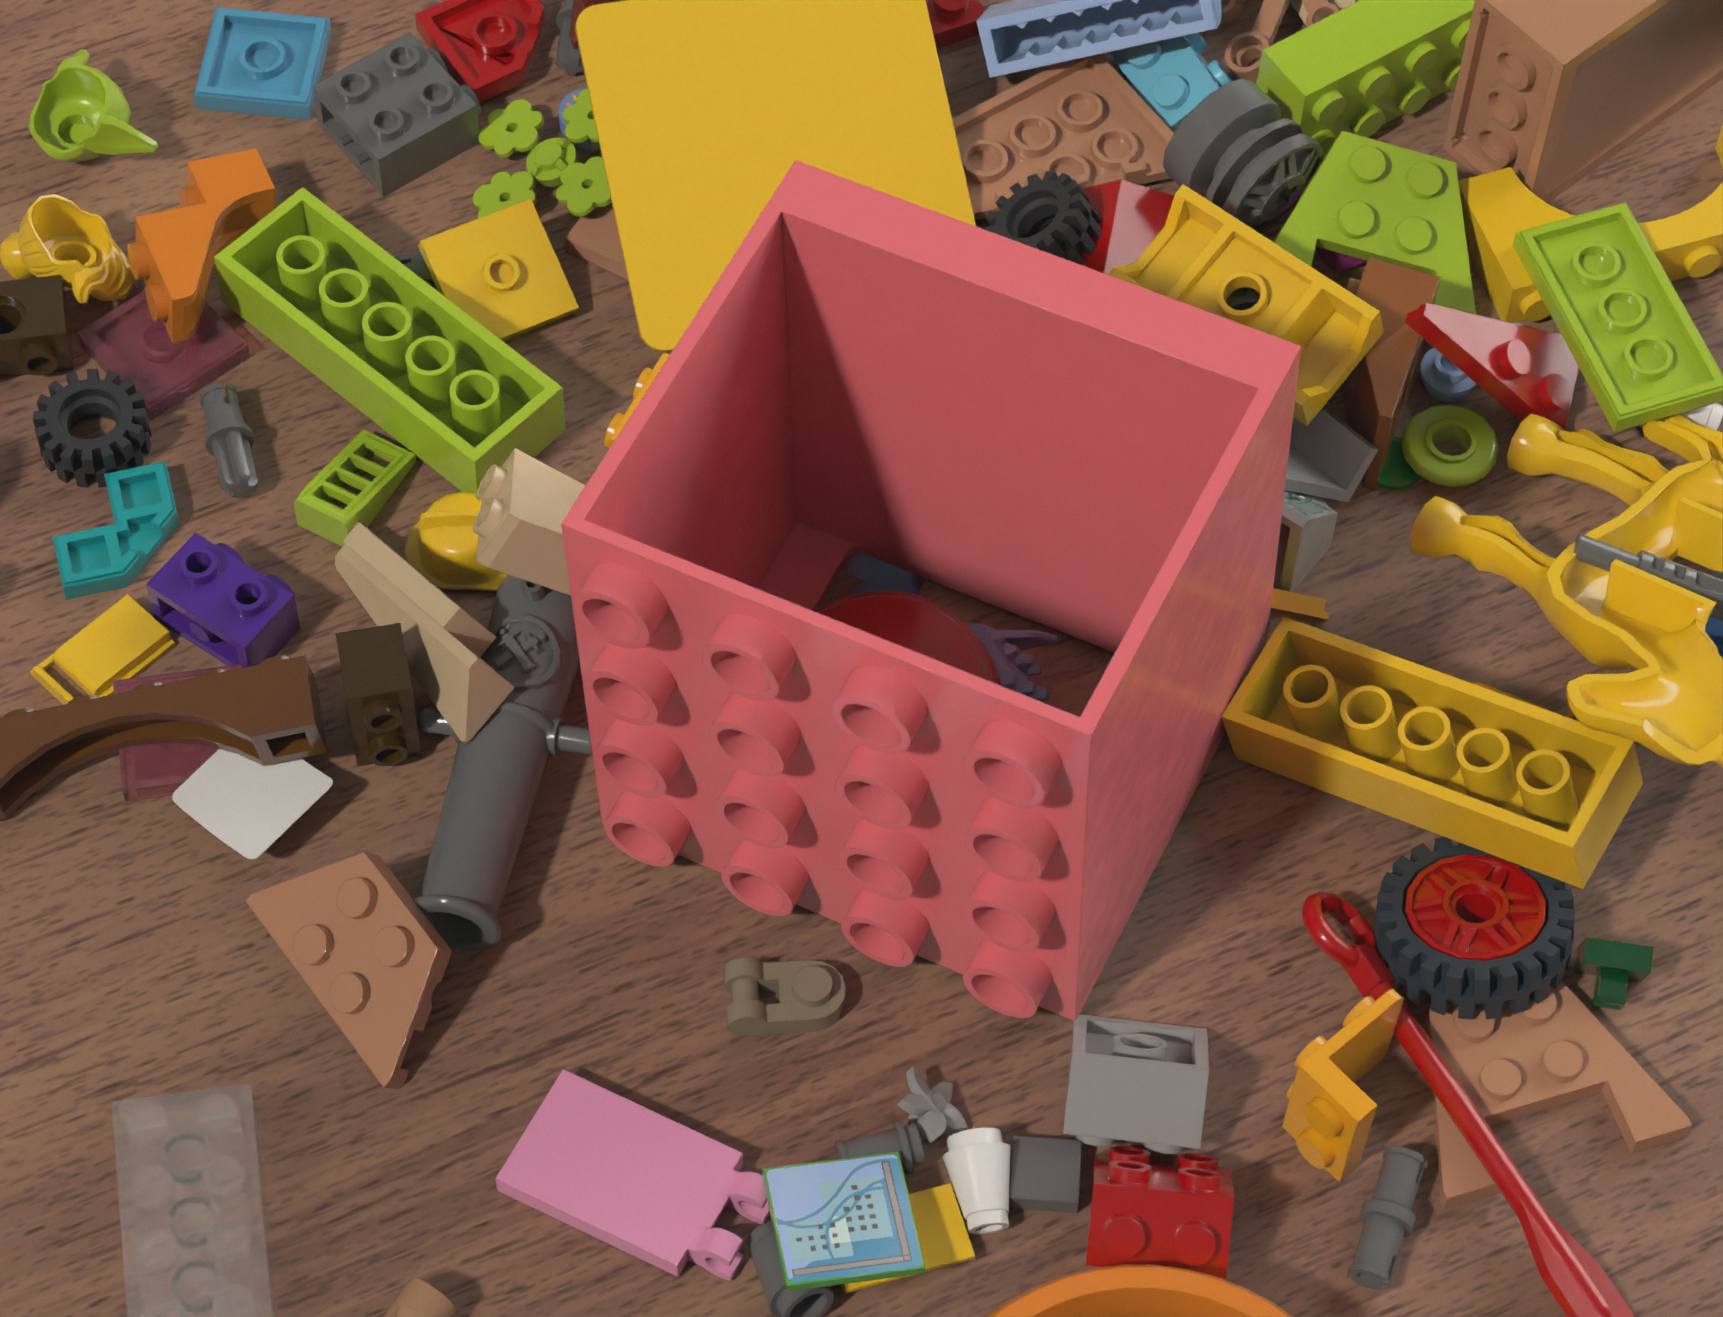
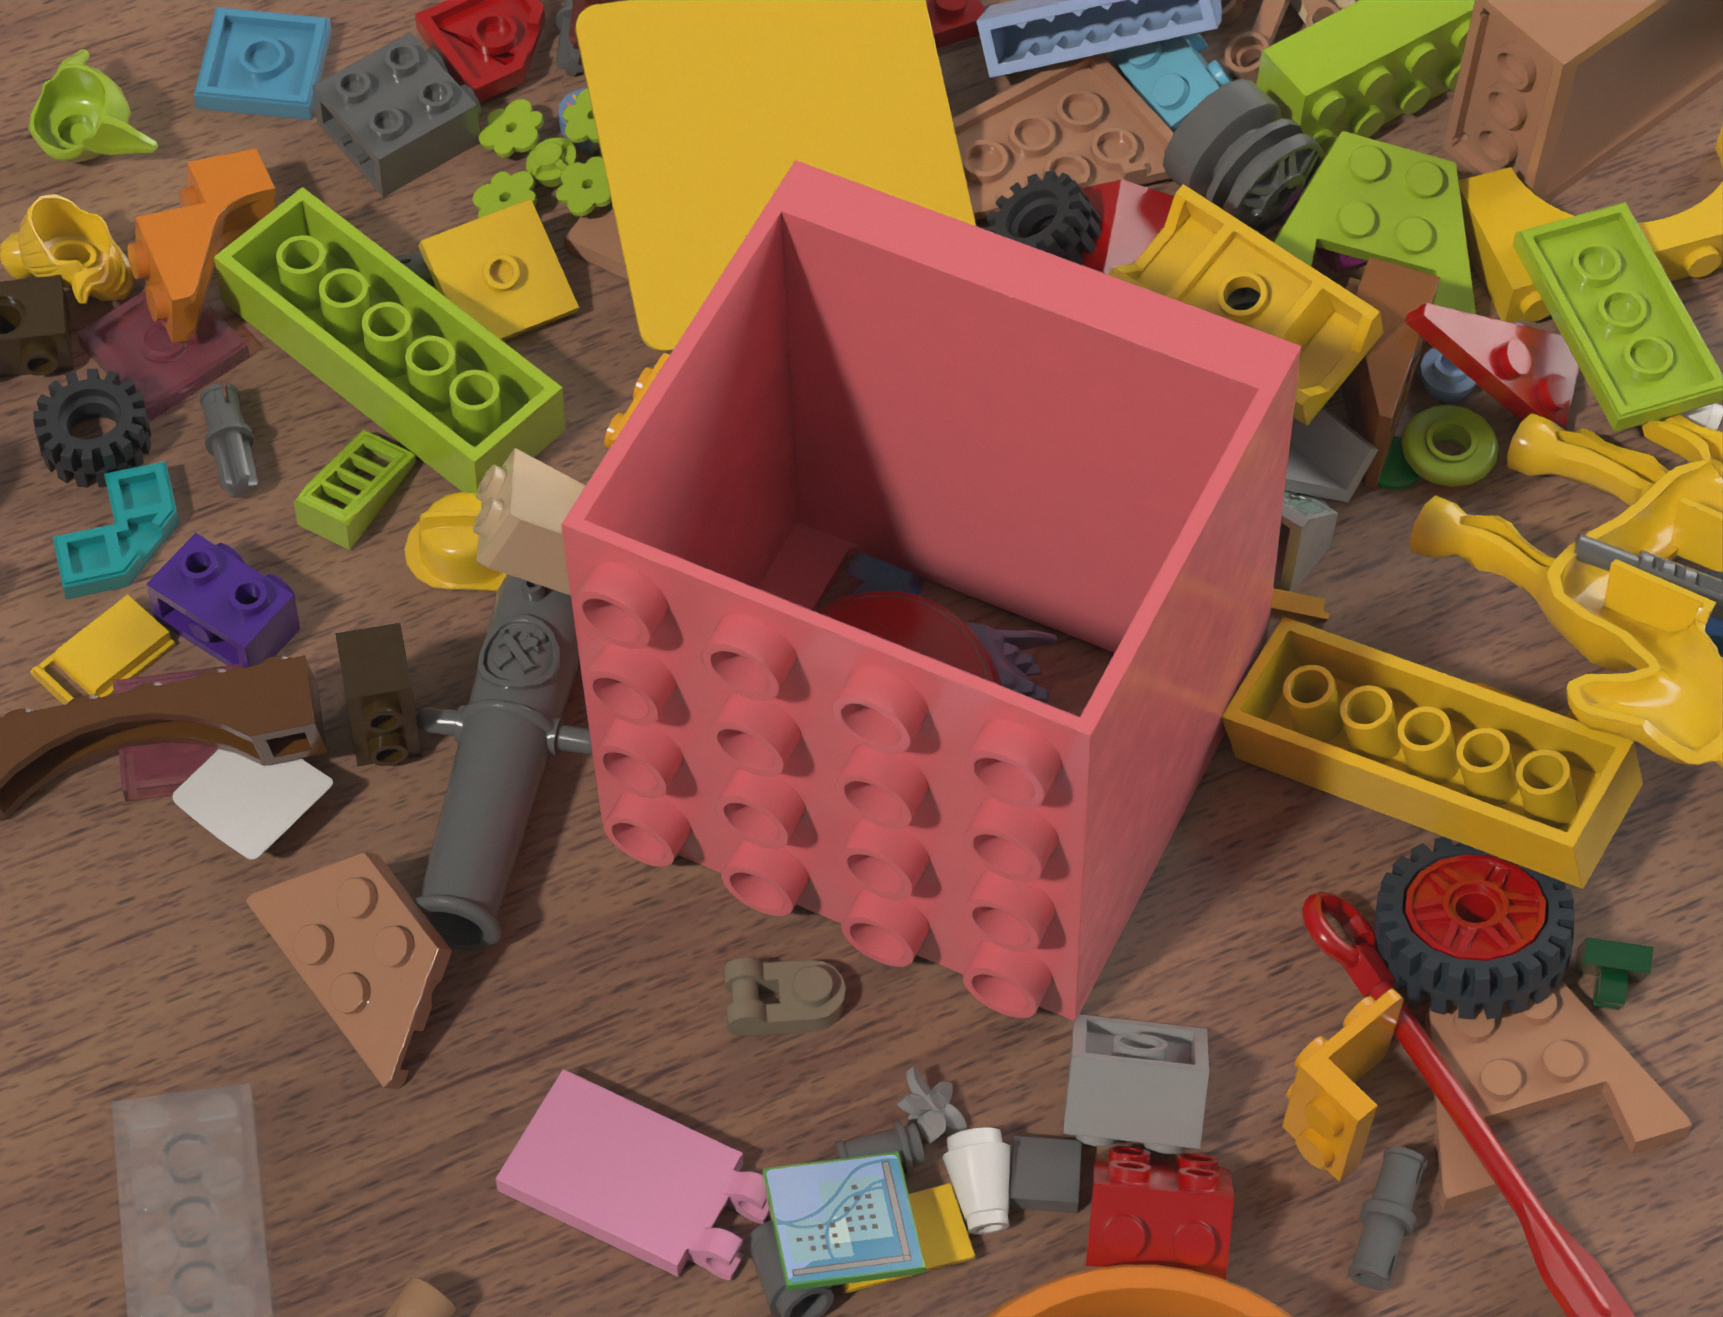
tan wedge [335,522,515,743] -> none

